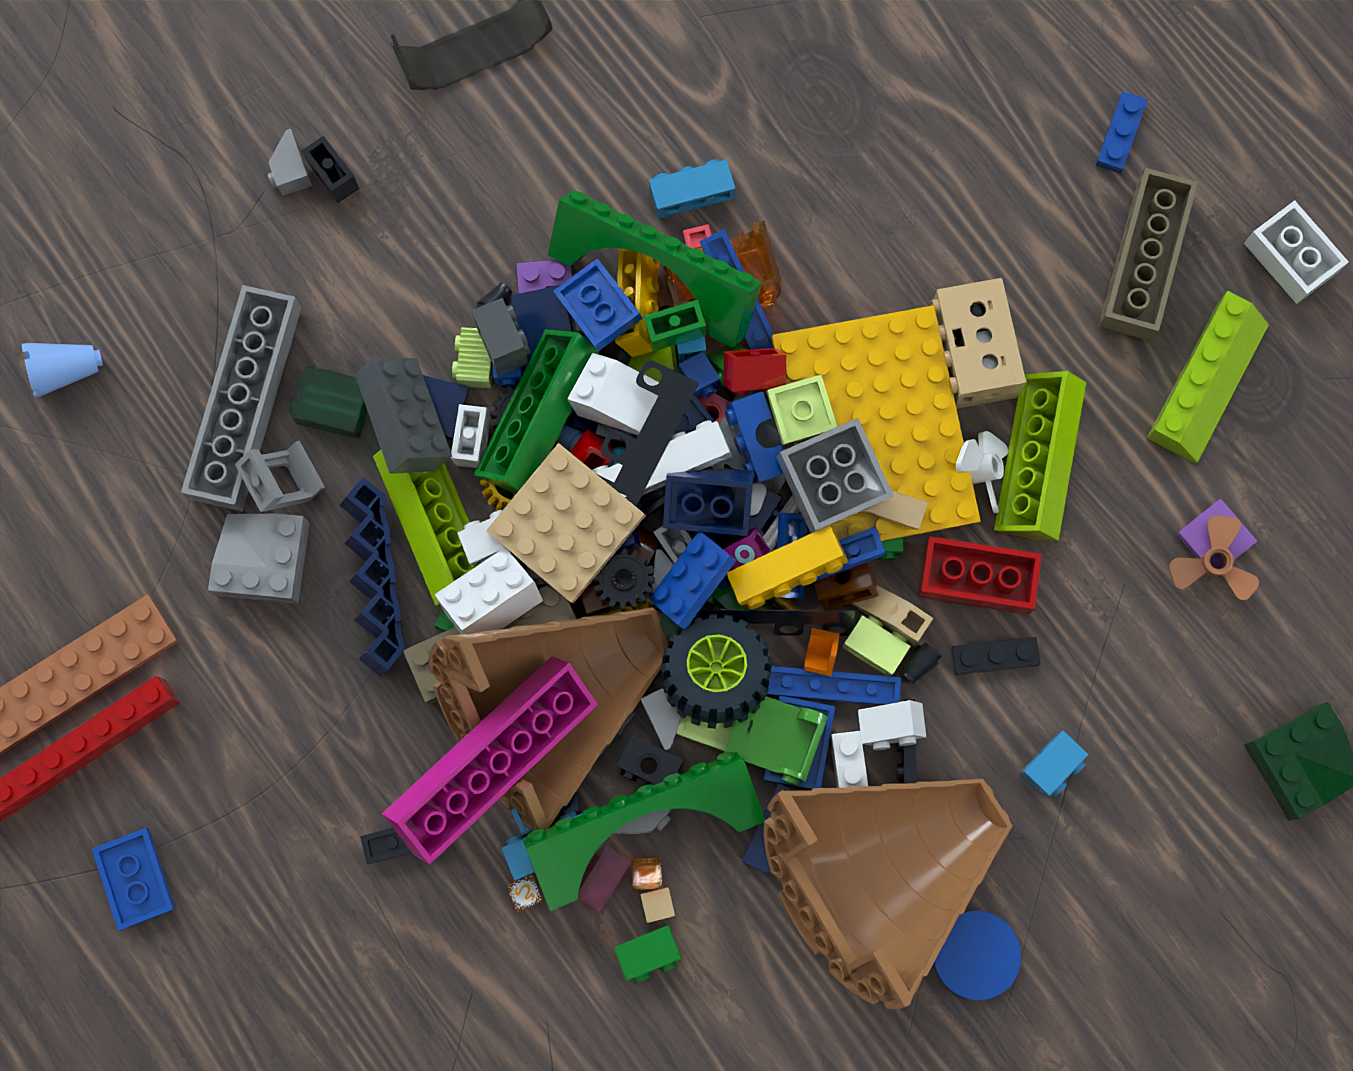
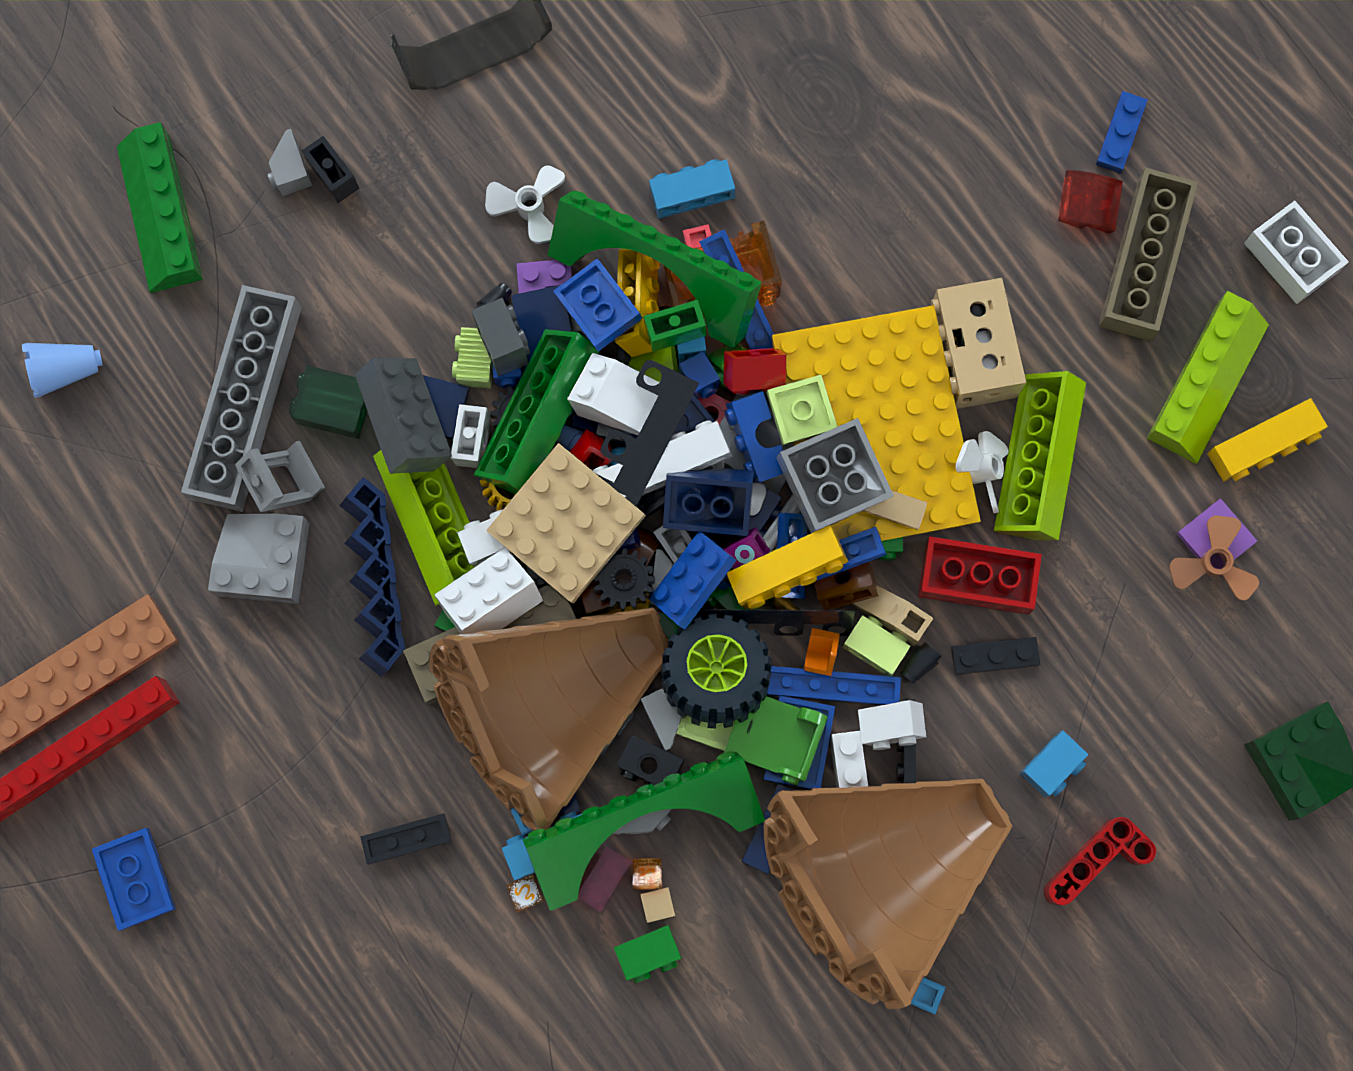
dark pink brick [382,656,598,865] -> none
blue tile [933,911,1021,1000] -> none
none -> green slope [117,122,203,293]
none -> white piece [485,166,565,244]
none -> dark azure tile [911,977,946,1014]
none -> red beam [1044,817,1156,906]
none -> clear red slope [1058,170,1123,234]
none -> yellow brick [1207,398,1328,482]

